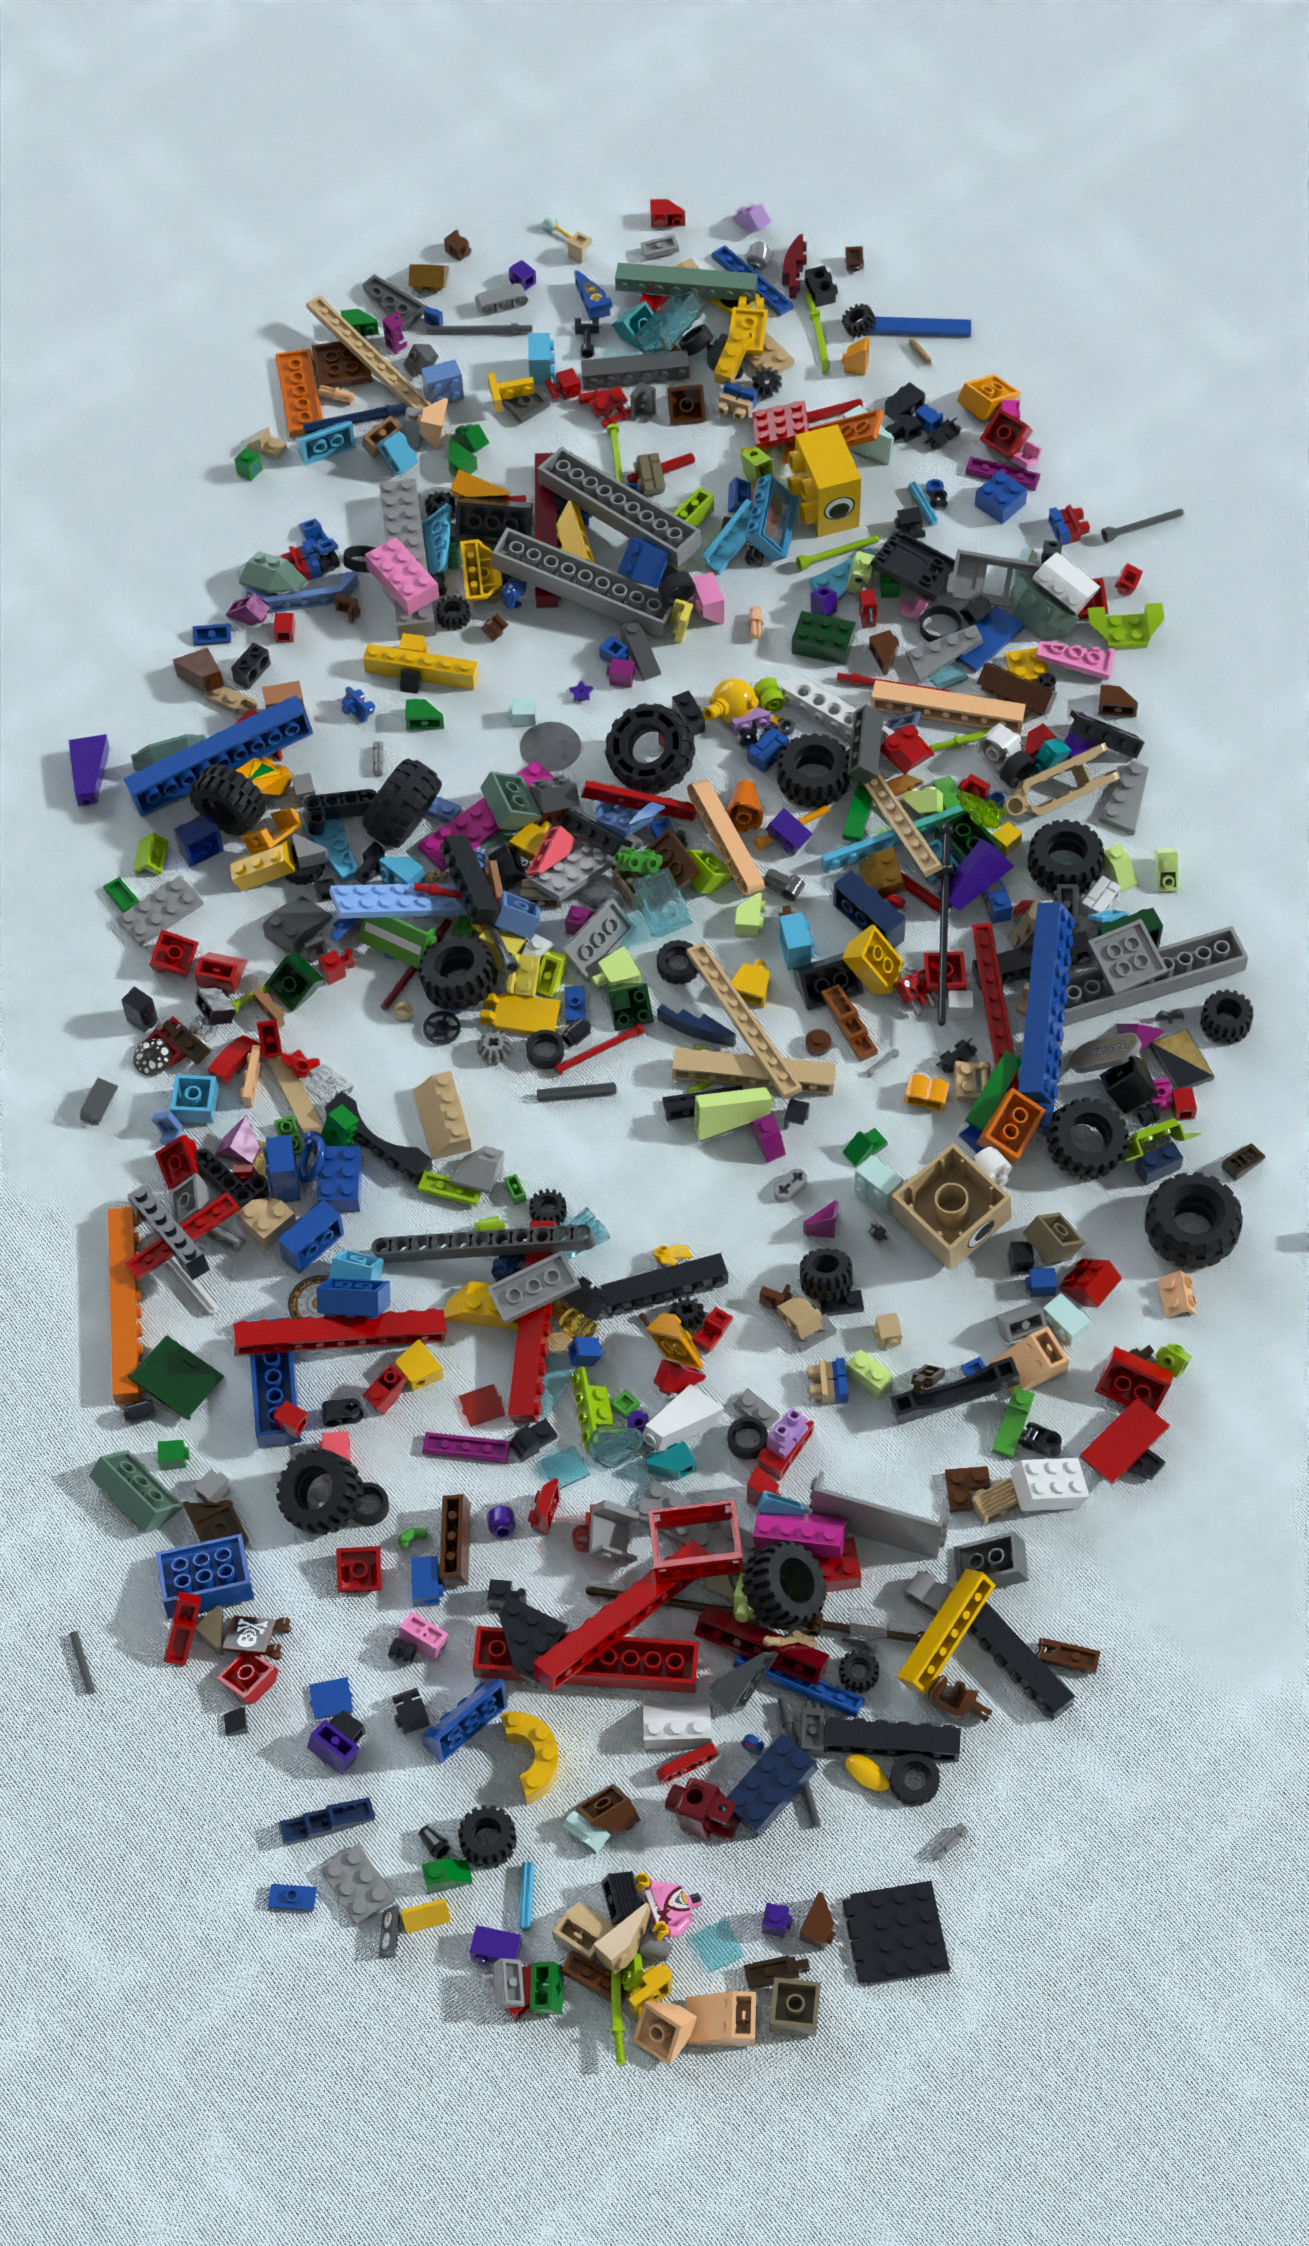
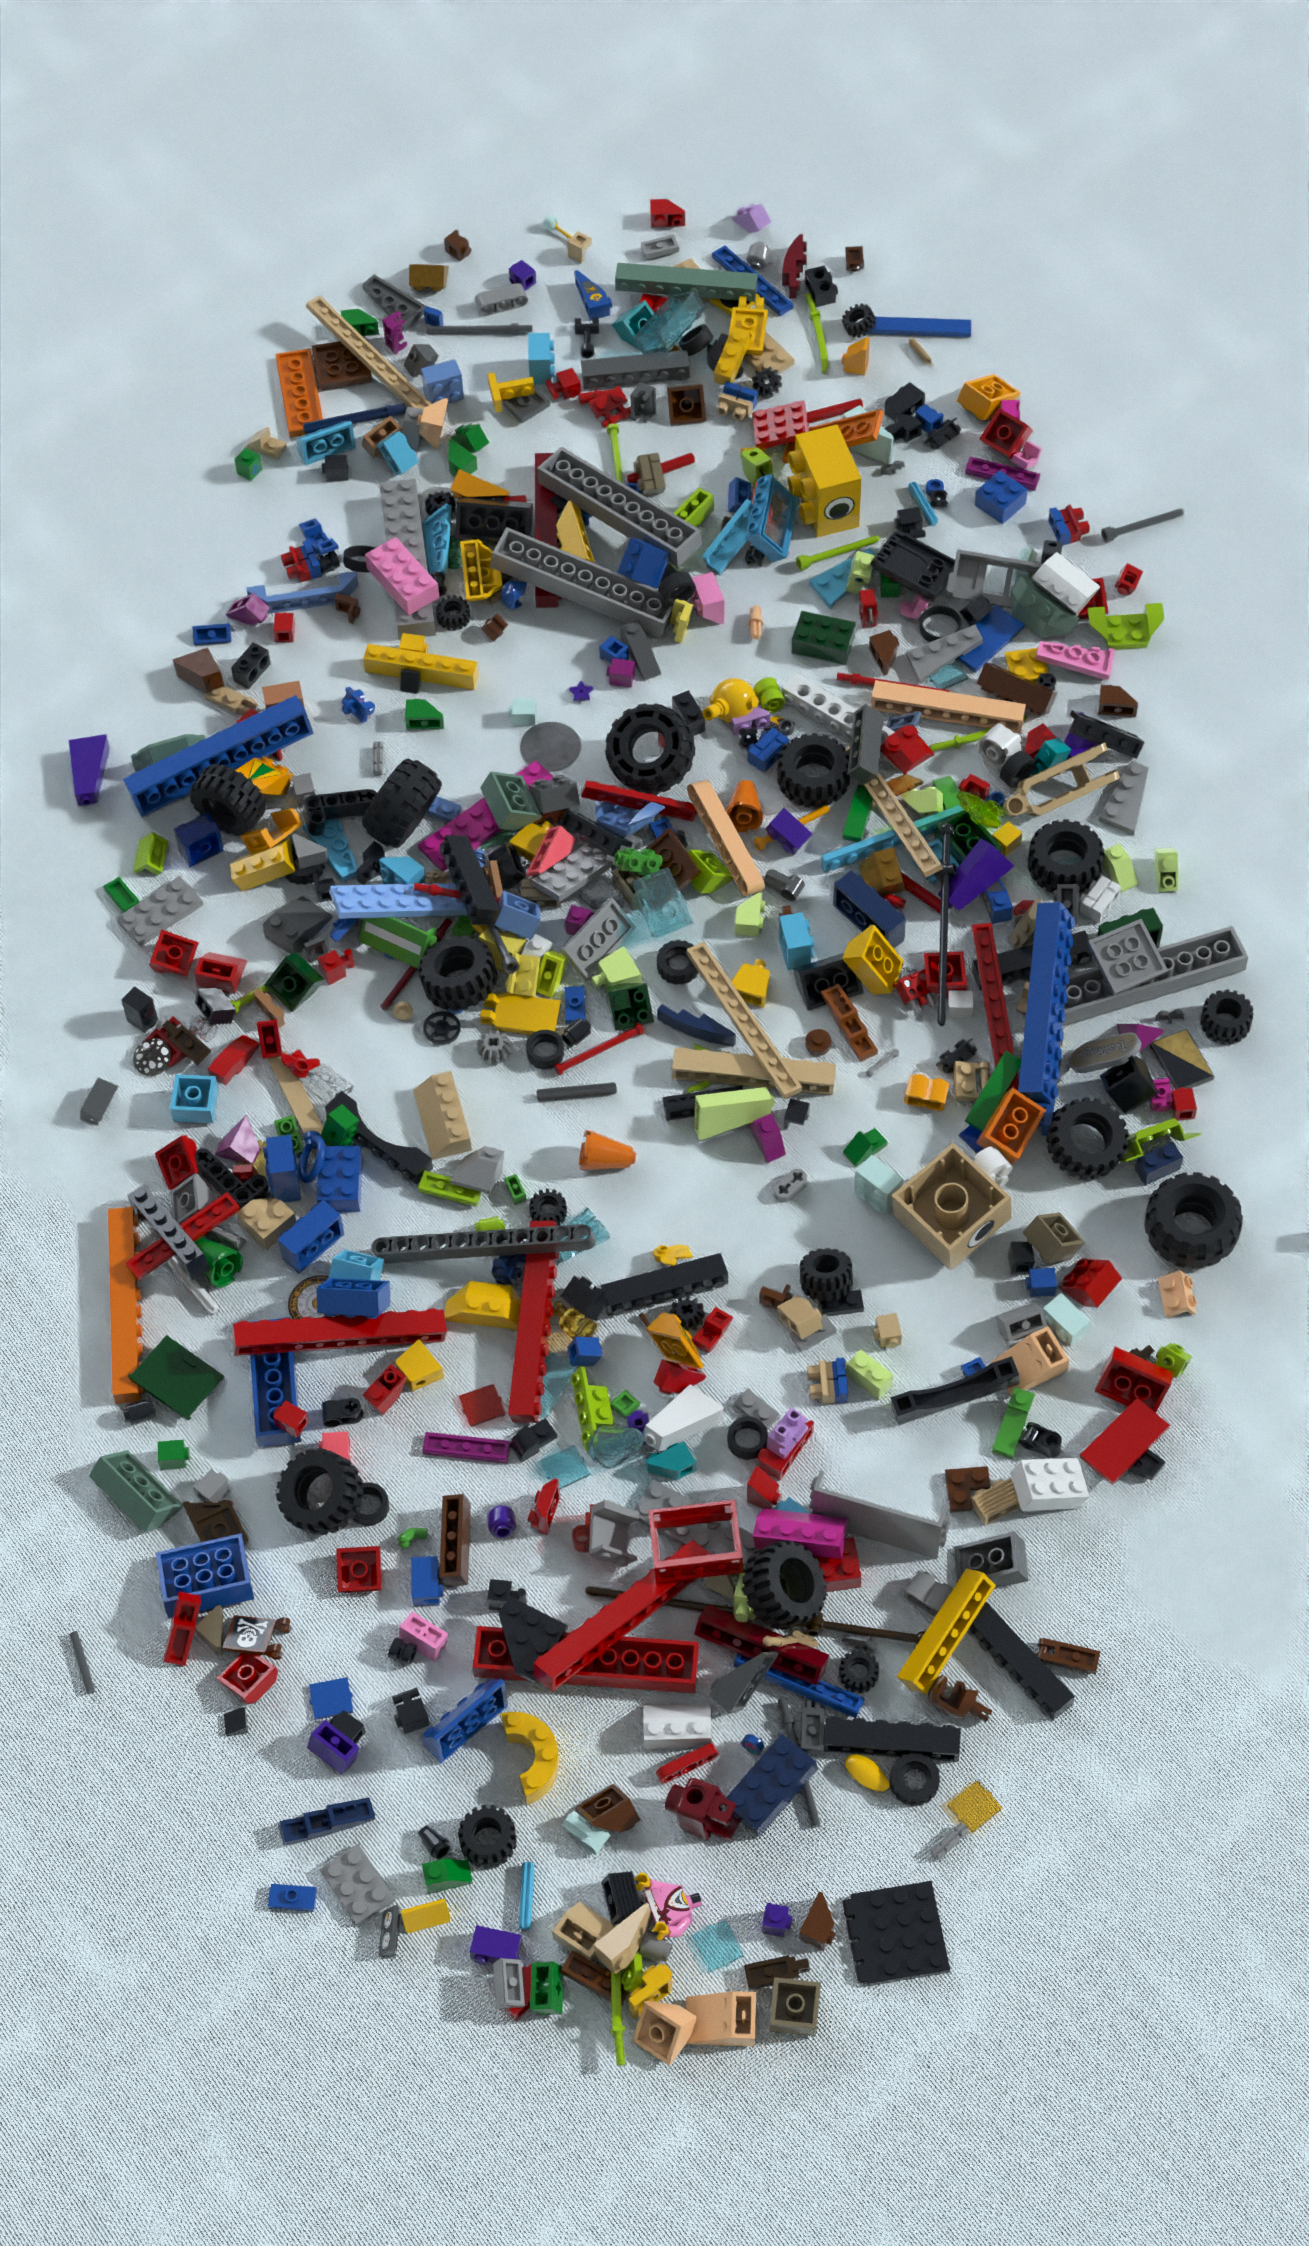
medium blue bracket [151,1111,183,1145] -> none
sand green wedge [237,551,307,593] -> none
light nougat plate [240,1045,262,1108] -> none
light nougat axle [318,385,355,404] -> none
light grey plate [486,1251,581,1325] -> none
medium azure slope [757,1490,805,1515] -> none
magenta slope [803,1200,838,1238] -> none
dark purple brick [810,586,837,616] -> none
clear piece [848,1607,887,1638] -> none
black plate [868,1223,888,1242] -> none
dark brown hinge [911,1364,946,1393] -> none
medium azure slope [1087,909,1129,923] -> none
black wheel [1136,1102,1160,1127] -> none
dark brown slope [1221,1143,1266,1181] -> none
none -> green cone [194,1237,243,1288]
none -> black brick [322,455,348,481]
none -> orange cone [579,1130,636,1171]
none -> dark grey piece [881,461,905,475]
none -> clear yellow piece [947,1780,1002,1833]

